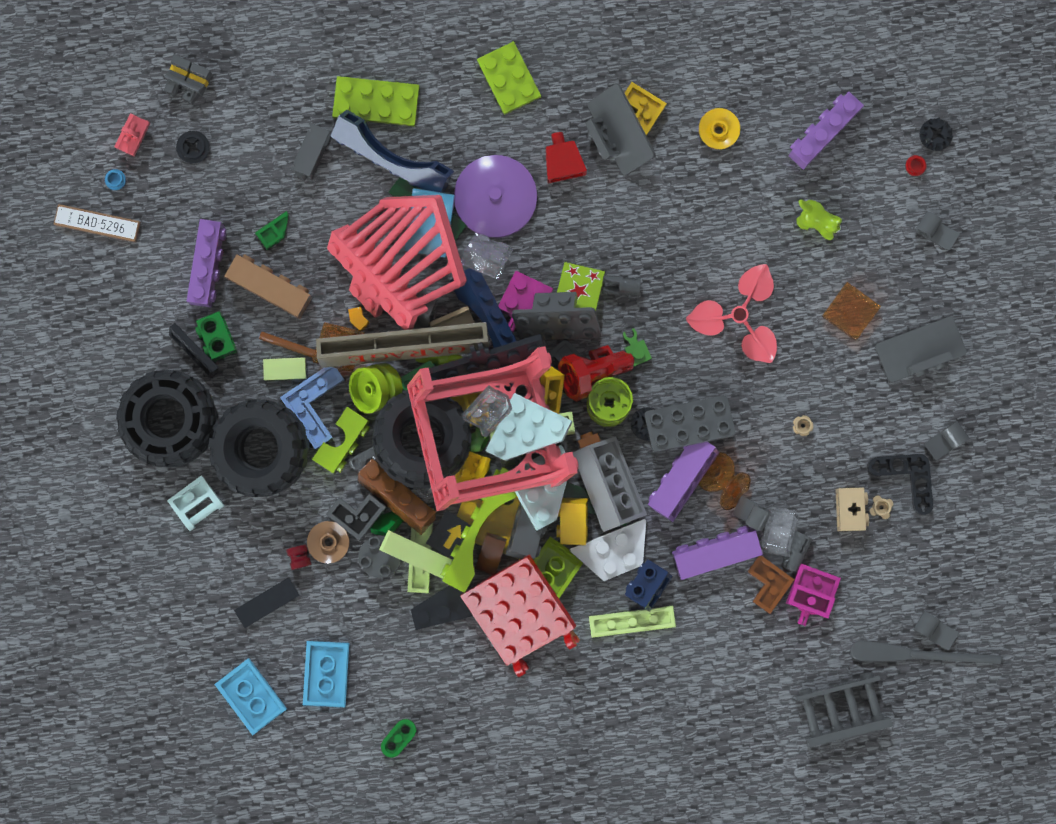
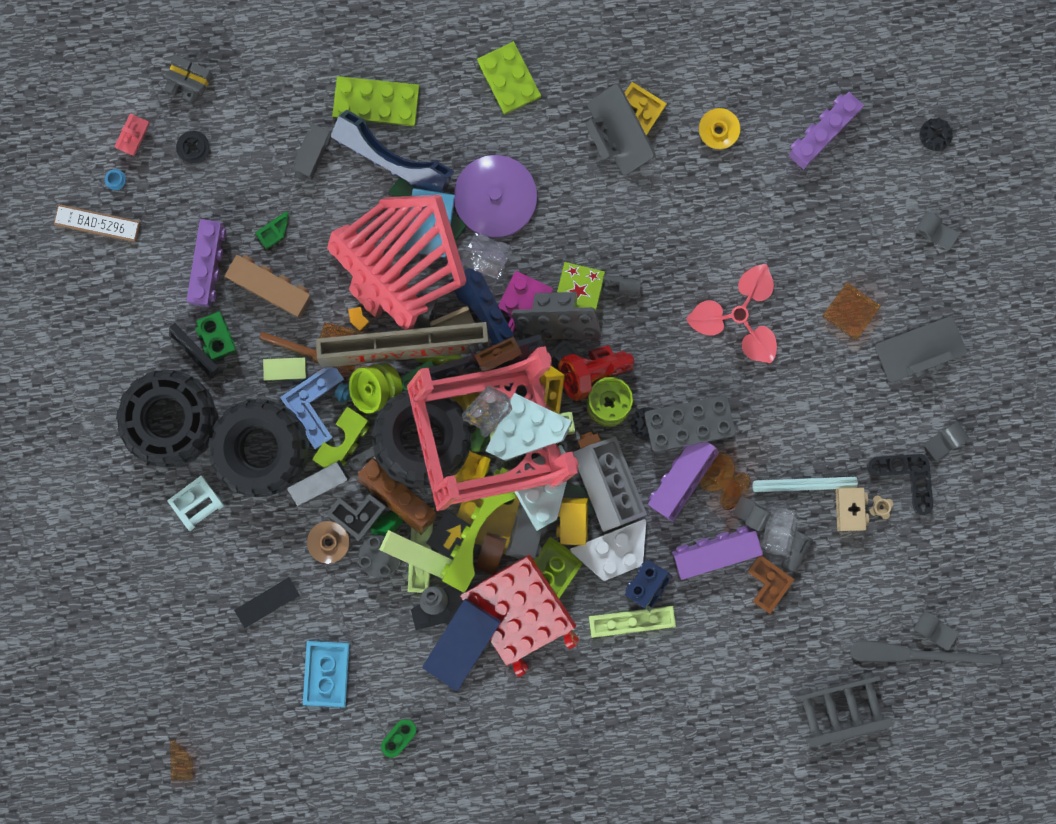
medium azure tile [214,658,287,735] -> none
dark red wheel [286,544,312,570] -> none
red torso [546,132,587,184] -> none
bright green plate [623,328,652,367] -> none
dark pink plate [786,564,841,626] -> none
tan plate [793,415,813,436] -> none
lime animal [796,200,842,240] -> none
red plate [905,155,927,176] -> none
none -> clear orange tile [170,740,193,781]
none -> tile [287,460,350,506]
none -> dark azure plate [335,383,351,403]
none -> dark grey cone [419,586,448,615]
none -> dark blue tile [422,598,502,691]
none -> reddish brown plate [475,337,522,372]
none -> light aqua axle [752,477,858,492]

